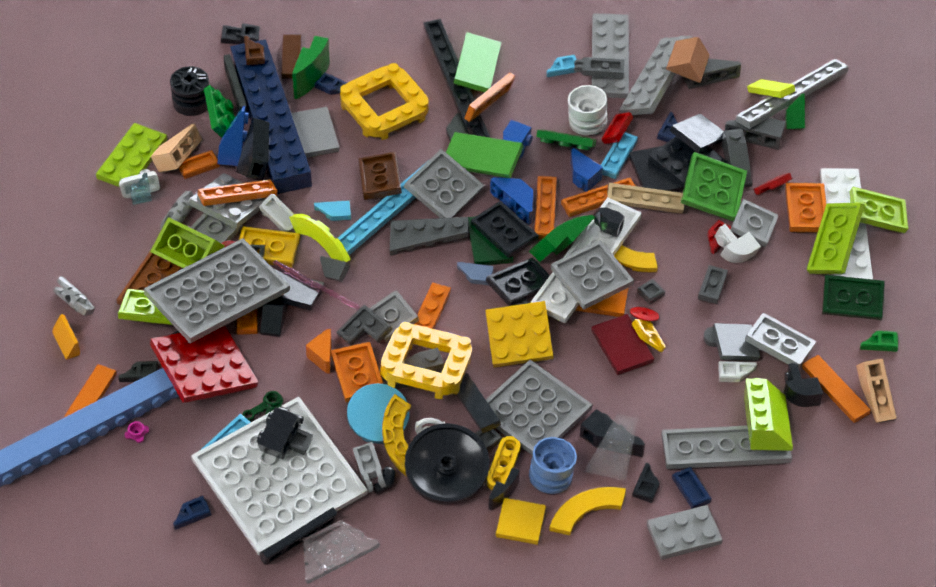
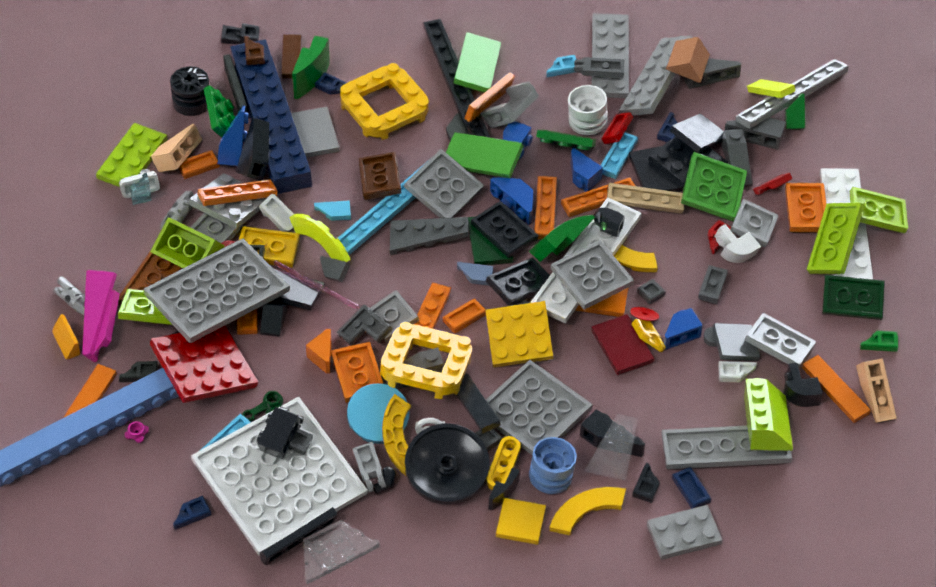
none -> dark pink wedge [82,270,120,363]
none -> orange tile [443,298,486,334]
none -> light grey panel [481,81,539,128]
none -> blue slope [664,308,703,350]

